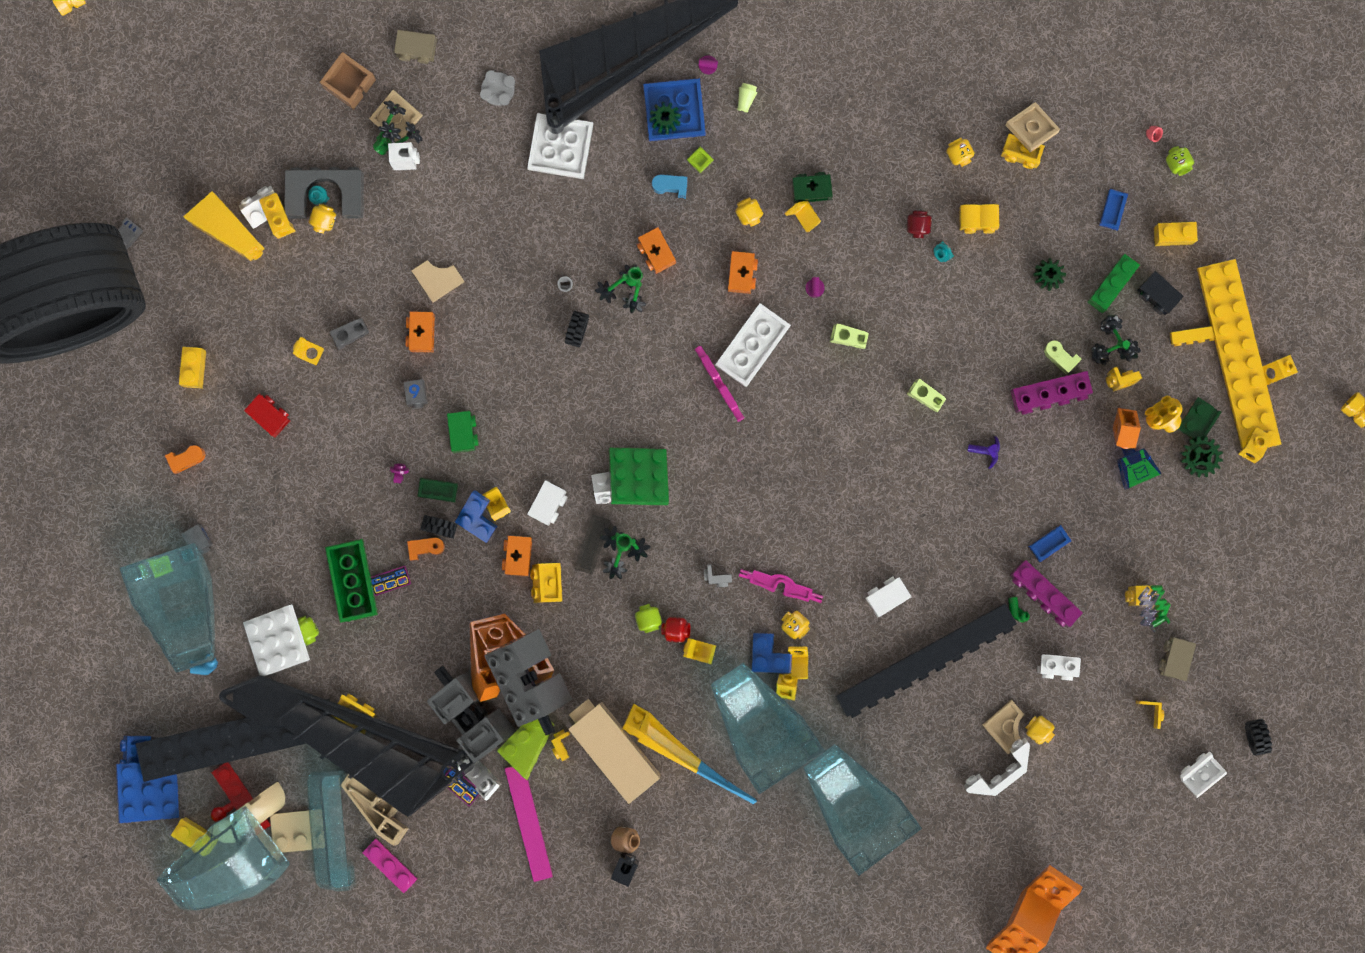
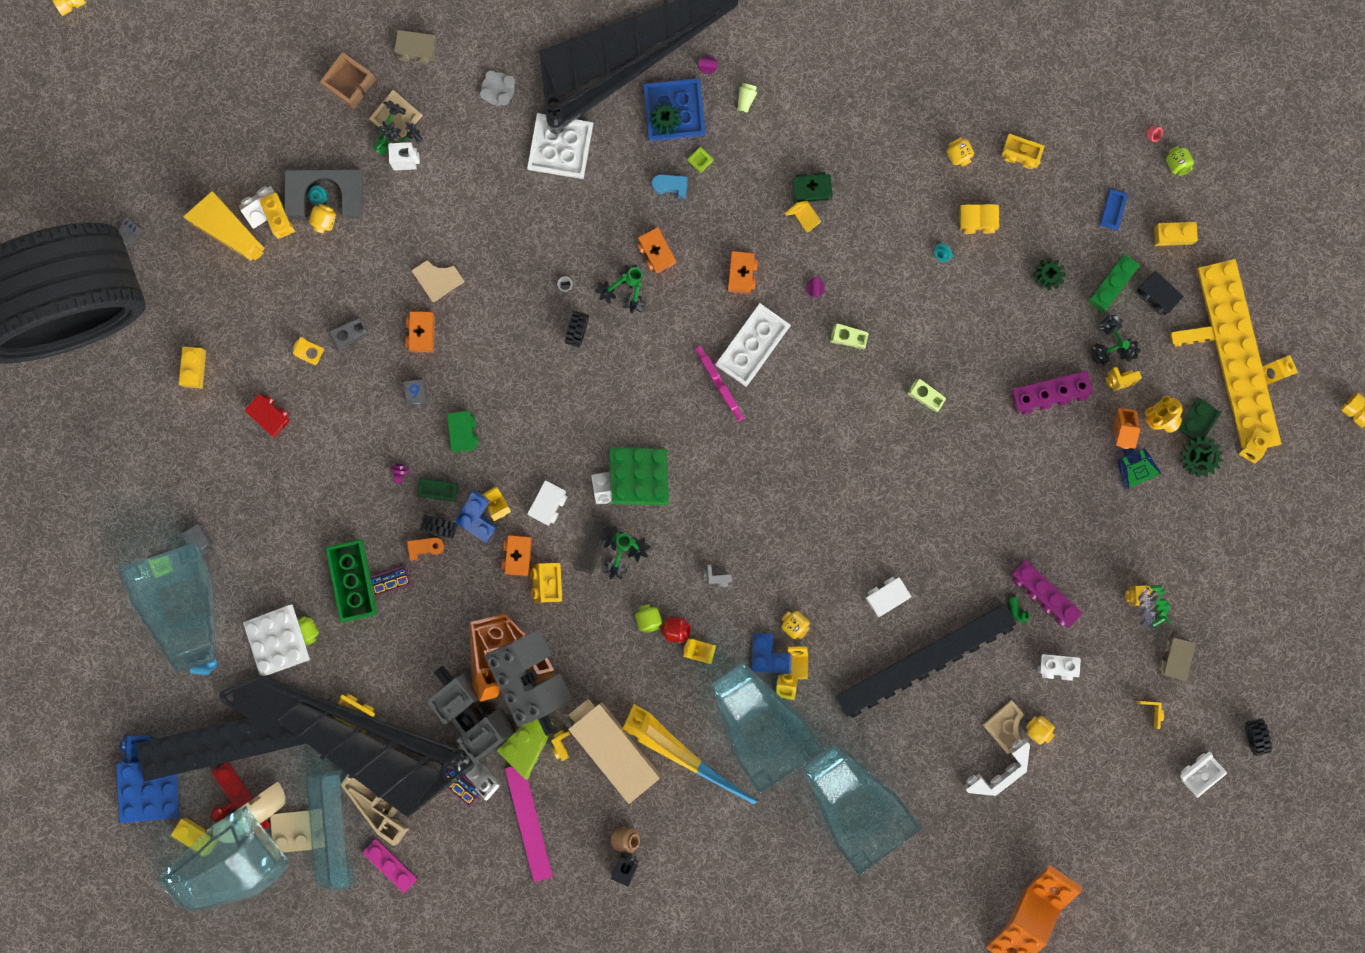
orange leg [165,445,206,474] -> none
yellow head [735,197,763,227] -> none
dark pink piece [739,569,823,603] -> none
dark red head [906,210,932,238] -> none
dark purple plant [968,436,1000,469] -> none
tan plate [1006,102,1060,152] -> none
blue tile [1029,525,1071,562] -> none
yellowish green leg [1044,341,1081,375] -> none

